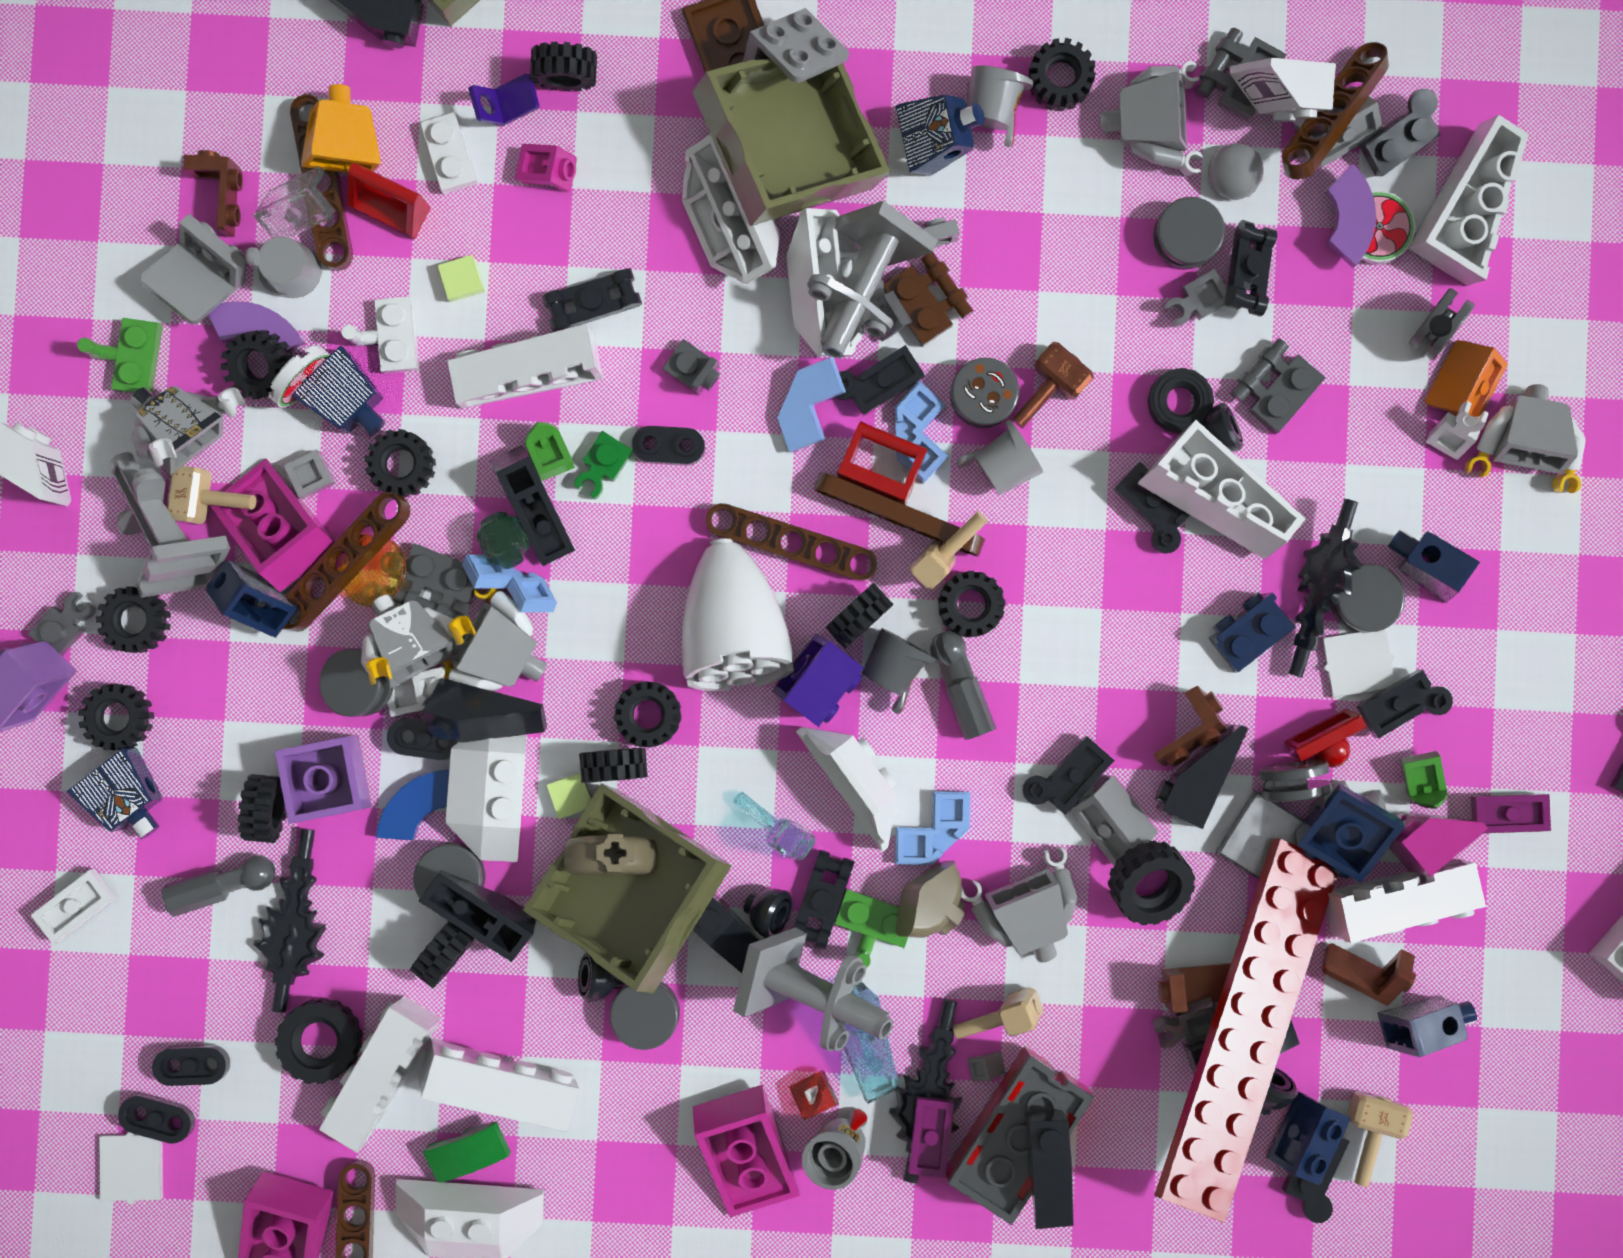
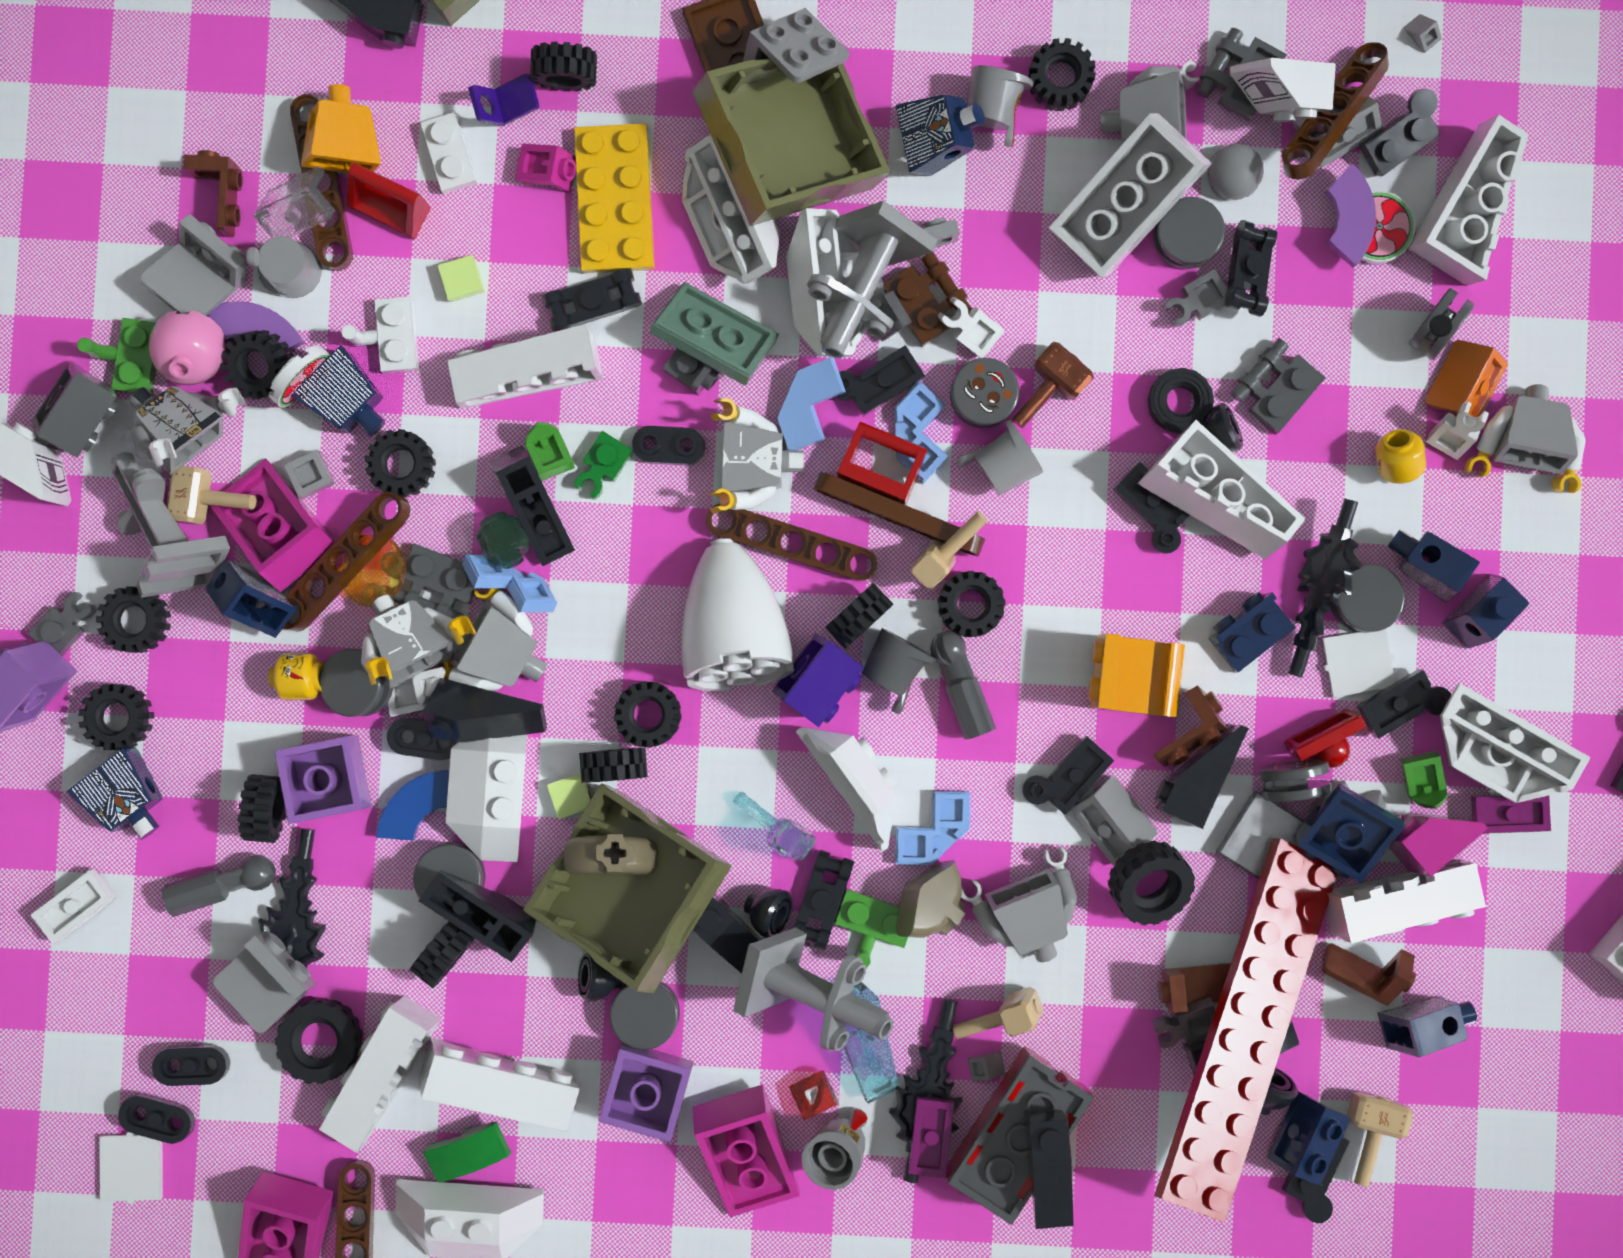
none -> dark grey slope [31,360,118,458]
none -> bright pink cylinder [149,310,226,386]
none -> light grey bracket [213,930,316,1033]
none -> yellow head [268,653,324,701]
none -> yellow plate [574,123,655,274]
none -> medium lavender brick [599,1043,694,1142]
none -> sand green tile [649,282,779,386]
none -> torso [708,398,804,514]
none -> white plate [937,297,1005,358]
none -> white brick [1049,113,1212,278]
none -> light orange piece [1088,633,1185,717]
none -> yellow head [1375,429,1427,484]
none -> light grey piece [1403,14,1442,53]
none -> white wedge [1440,683,1591,803]
none -> dark blue torso [1442,574,1529,649]

